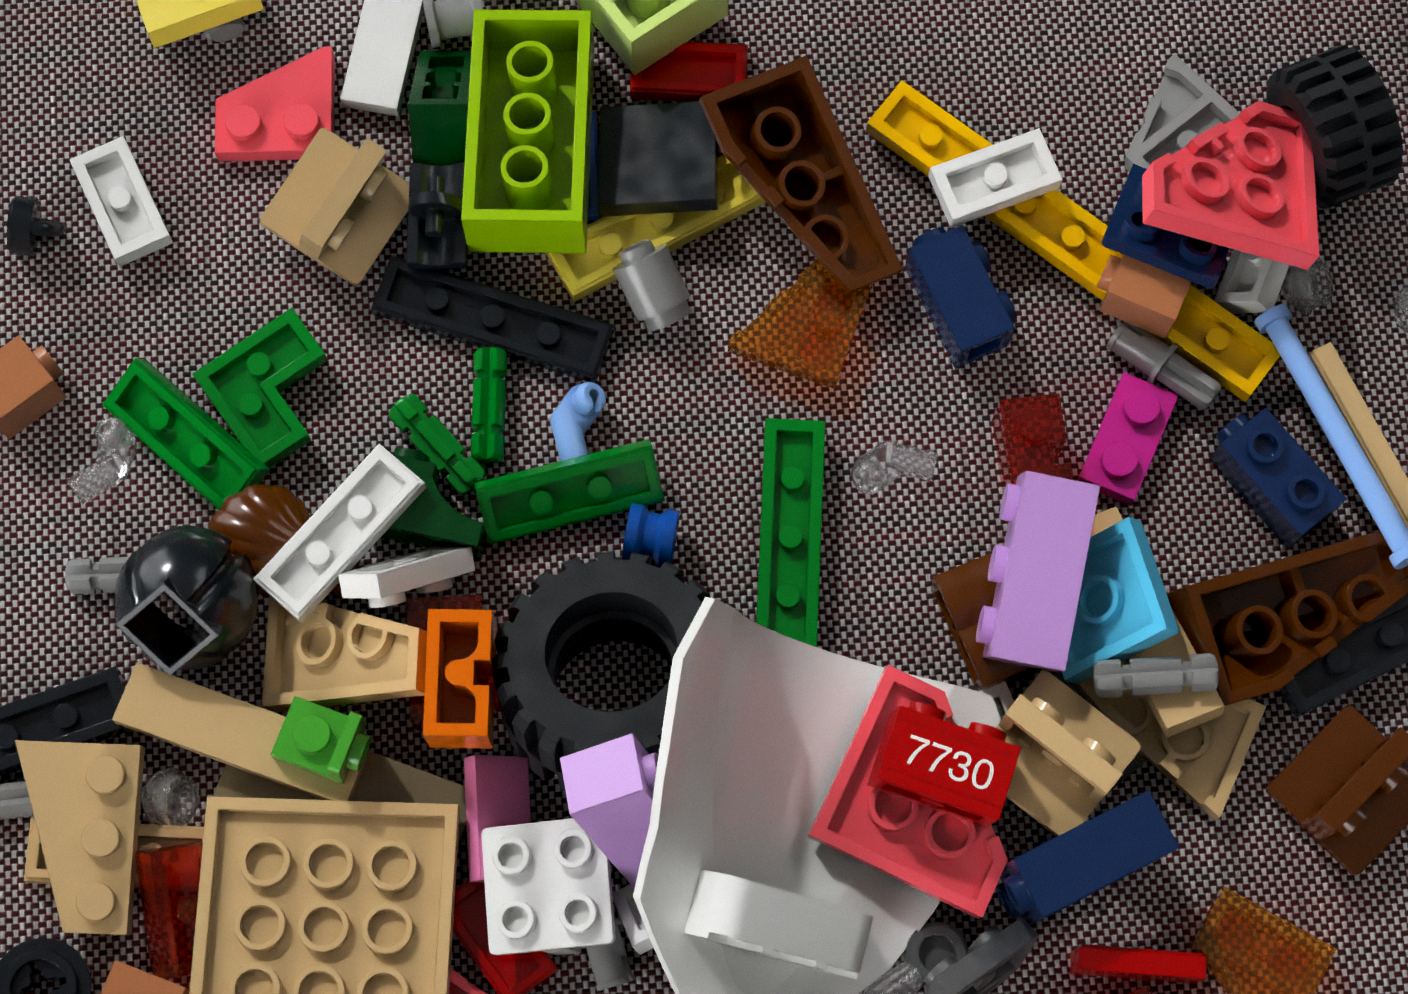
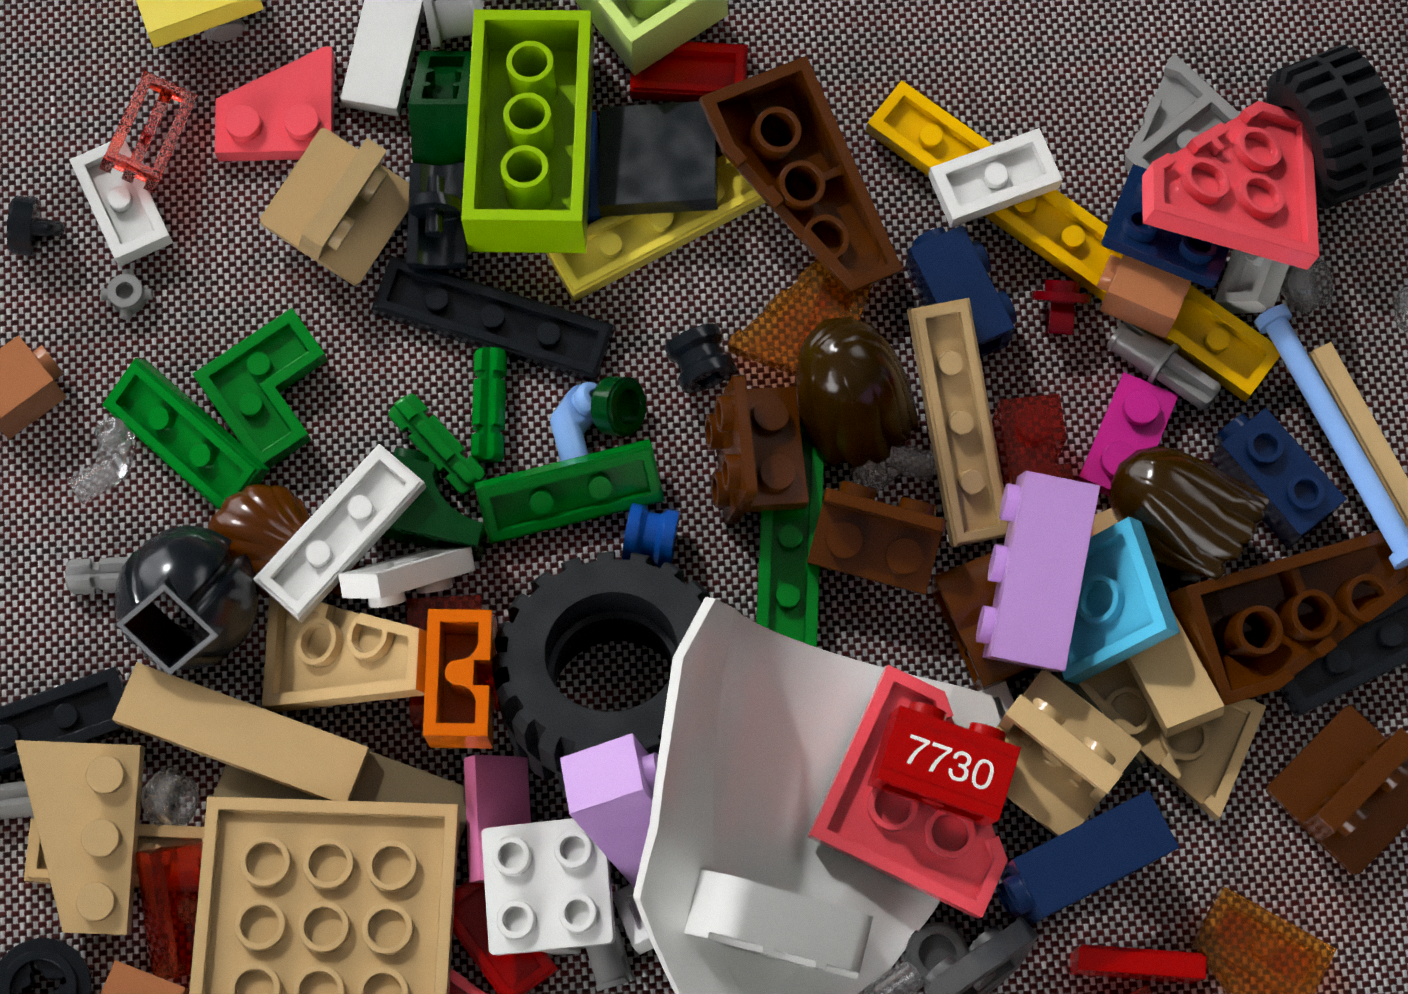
bright green bracket [271,696,372,784] -> none
light grey brick [613,239,691,332] -> none
light grey axle [1093,653,1219,698] -> none
none -> clear red tile [99,70,198,193]
none -> light grey piece [100,269,153,320]
none -> dark green tile [591,376,646,437]
none -> black wheel [664,323,737,393]
none -> reddish brown bracket [705,376,809,525]
none -> dark brown hair [794,317,918,468]
none -> reddish brown bracket [807,481,947,595]
none -> tan tile [907,298,1009,547]
none -> dark red plate [1032,280,1092,335]
none -> dark brown hair [1110,446,1269,588]

